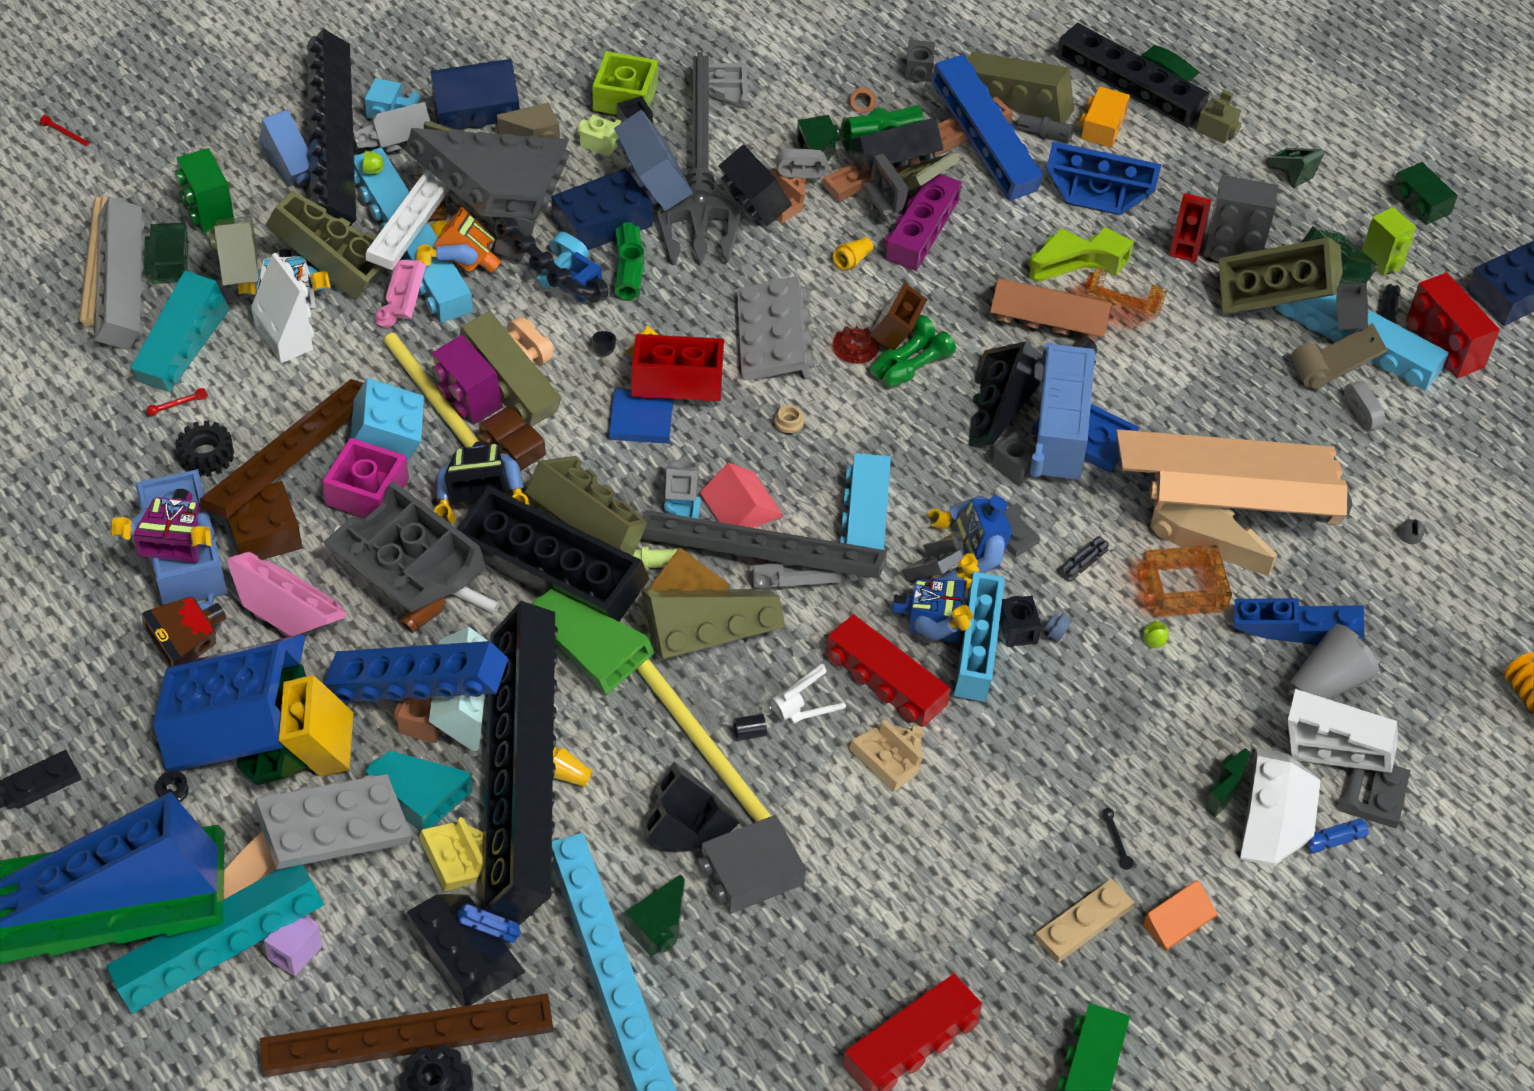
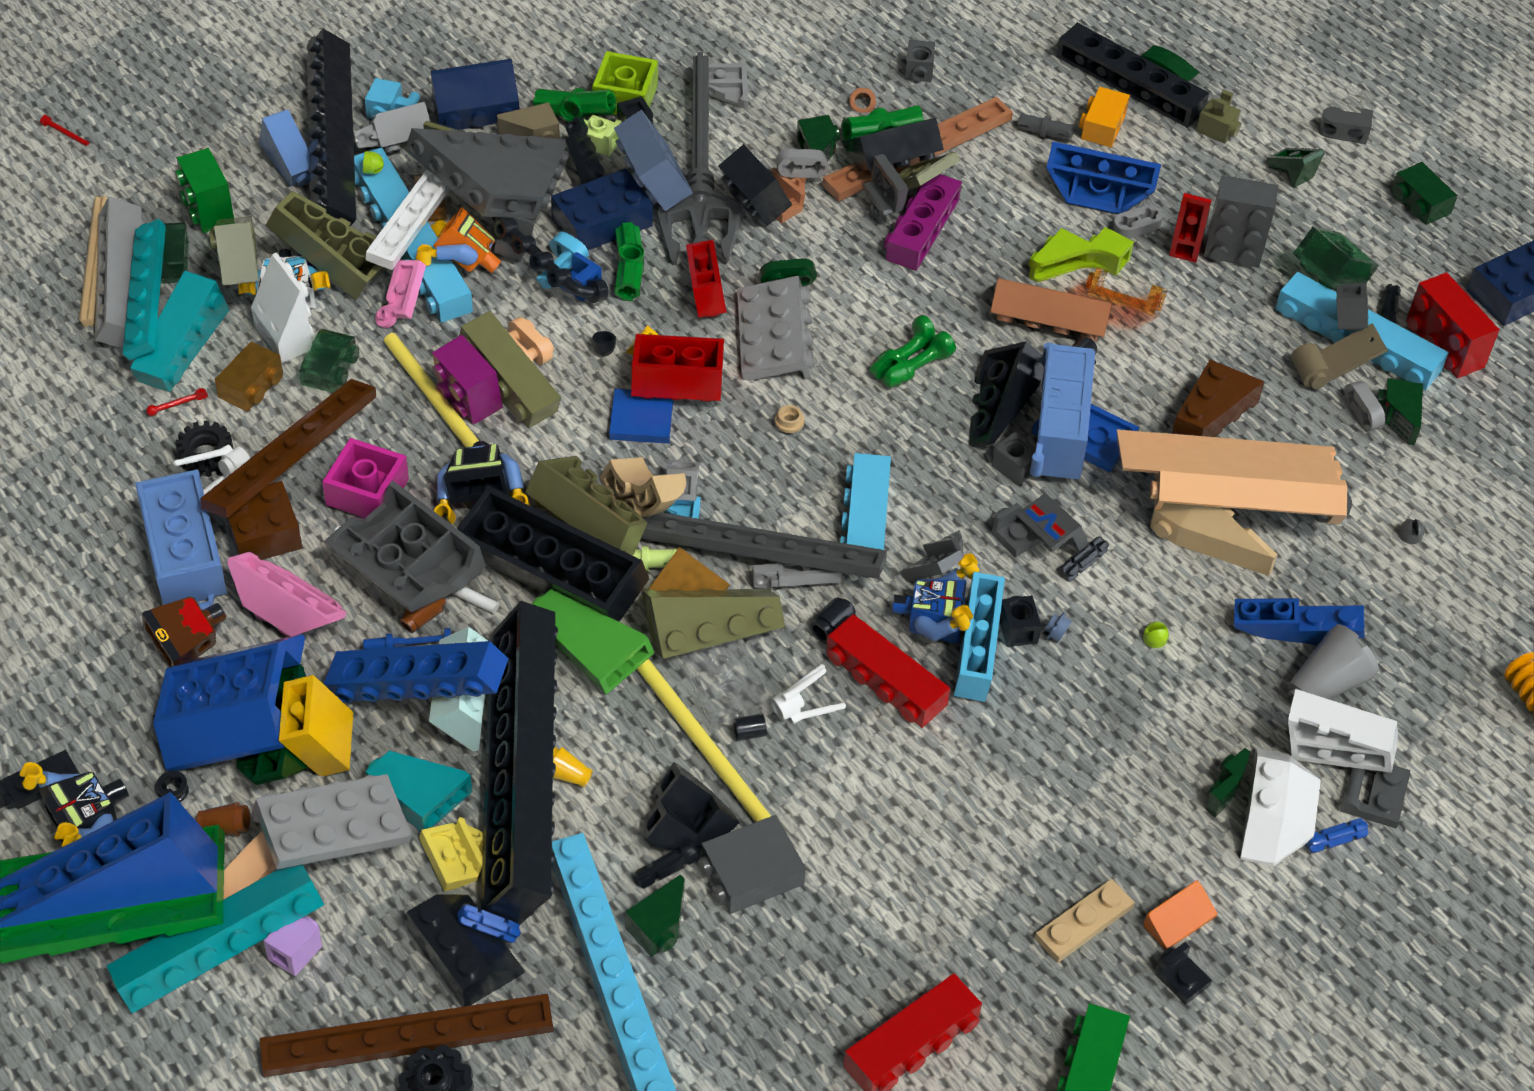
torso [110,489,215,563] -> none
medium azure brick [351,378,424,462] -> none
nougat brick [394,697,442,744] -> none
reddish brown brick [478,406,546,471] -> none
coral slope [700,463,783,528] -> none
yellow cone [833,237,873,270] -> none
clear red gear [833,324,879,364] -> none
tan slope [849,719,923,792] -> none
reddish brown brick [870,282,928,350] -> none
torso [928,496,1012,589] -> none
blue brick [930,54,1043,201] -> none
olive wedge [967,52,1074,123] -> none
black hinge [1101,808,1134,870] -> none
clear orange window [1137,545,1232,618] -> none
olive slope [1219,237,1343,314] -> none
lime brick [1360,207,1416,276] -> none
none -> torso [19,762,129,847]
none -> teal plate [122,219,166,361]
none -> white plant [173,444,250,495]
none -> dark orange cone [197,802,251,836]
none -> pearl gold brick [215,341,283,412]
none -> clear green brick [299,329,359,393]
none -> blue piece [363,628,451,649]
none -> green piece [533,88,617,122]
none -> black hinge [565,116,605,184]
none -> tan brick [600,457,686,517]
none -> black axle [635,842,700,888]
none -> red slope [686,239,727,318]
none -> dark green plate [759,258,817,287]
none -> black brick [810,597,856,643]
none -> dark grey panel [1016,493,1089,551]
none -> light grey beam [1113,205,1163,239]
none -> black bracket [1156,942,1212,1005]
none -> reddish brown wedge [1172,359,1265,437]
none -> dark grey leg [1318,107,1373,145]
none -> dark green slope [1376,378,1423,445]

